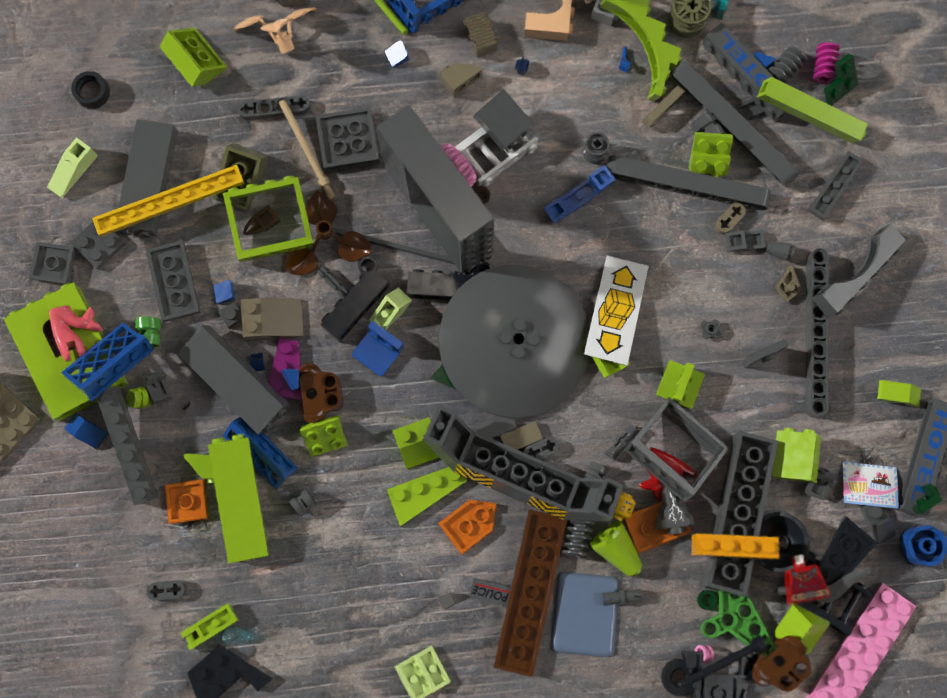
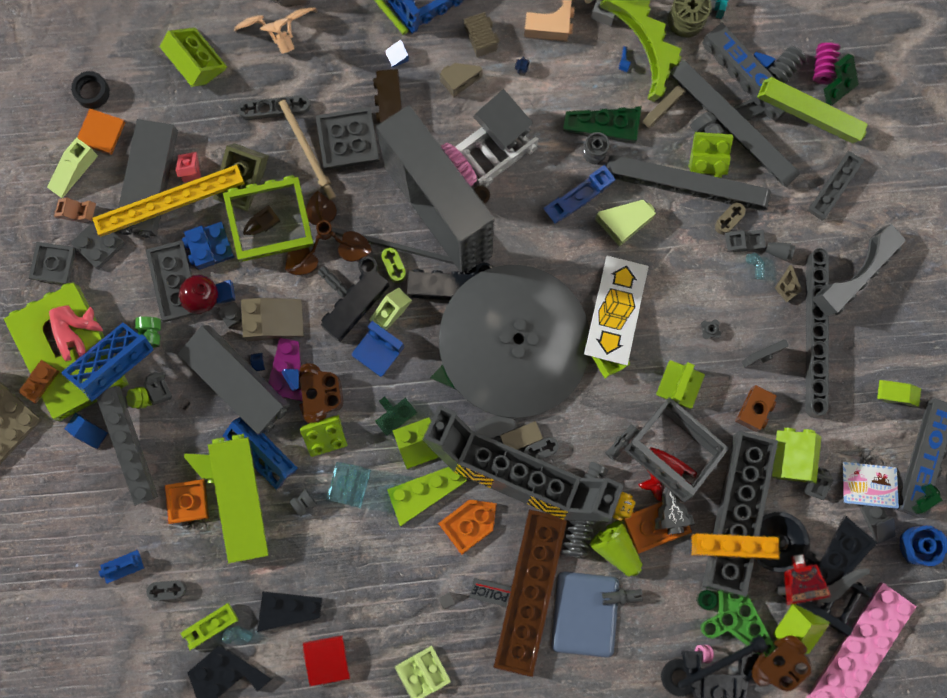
none -> dark orange plate [19,360,60,404]
none -> nougat slope [54,197,96,223]
none -> orange tile [77,108,126,155]
none -> blue hinge [99,550,144,584]
none -> coral slope [176,152,201,182]
none -> dark red cylinder [178,275,218,314]
none -> blue plate [182,222,235,270]
none -> black wing [257,591,323,632]
none -> red slope [303,635,350,687]
none -> clear light blue bracket [326,462,371,508]
none -> dark brown brick [373,69,402,124]
none -> clear green plate [375,396,417,437]
none -> lime beam [381,248,406,283]
none -> dark green wing [563,106,642,143]
none -> yellowish green slope [595,200,656,247]
none -> dark orange brick [735,385,777,432]
none -> clear light blue arm [746,253,765,279]

